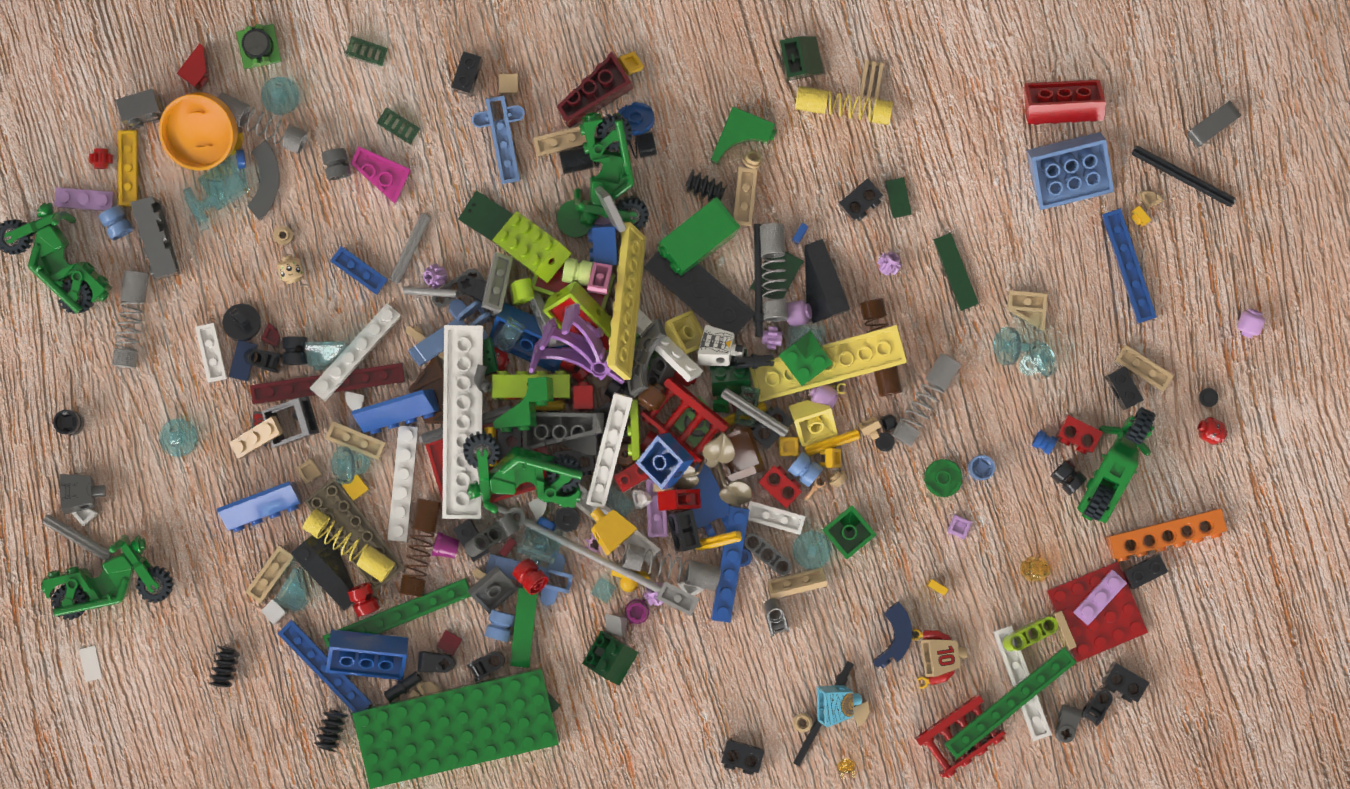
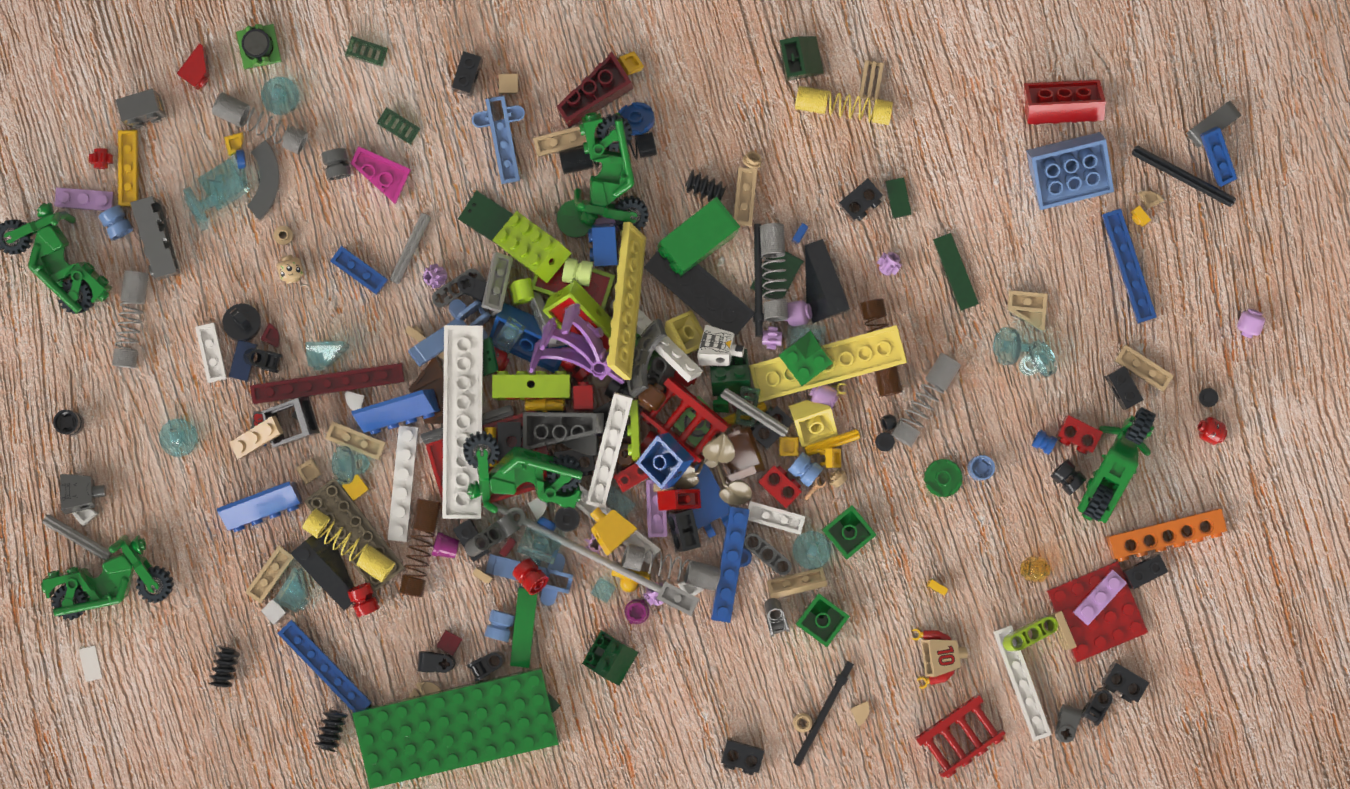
light orange piece [159,92,238,171] -> none
black wheel [282,337,308,365] -> none
white plate [310,303,402,402] -> none
green tile [323,578,471,649] -> none
blue slope [326,629,408,680] -> none
black pin [384,671,422,702] -> none
light grey bar [403,287,459,298] -> none
dark grey tile [468,565,518,614] -> none
dark grey arm [474,364,492,393] -> none
green arch [493,377,554,433] -> none
bright pink slope [587,262,613,295] -> none
light grey tile [594,186,626,233] -> none
light grey slope [605,614,628,637] -> none
white tile [631,490,653,509] -> none
yellow axle [695,531,742,551] -> none
green arch [711,107,777,165] -> none
black pin [734,354,774,369] -> none
medium azure torso [817,685,862,727] -> none
clear yellow plate [837,759,856,780] -> none
tan tile [857,416,881,440] -> none
dark blue arch [871,601,912,668] -> none
green tile [944,647,1077,759] -> none
lavender tile [947,514,972,539] -> none
none -> green slope [795,593,850,647]
none -> blue plate [1200,126,1237,187]

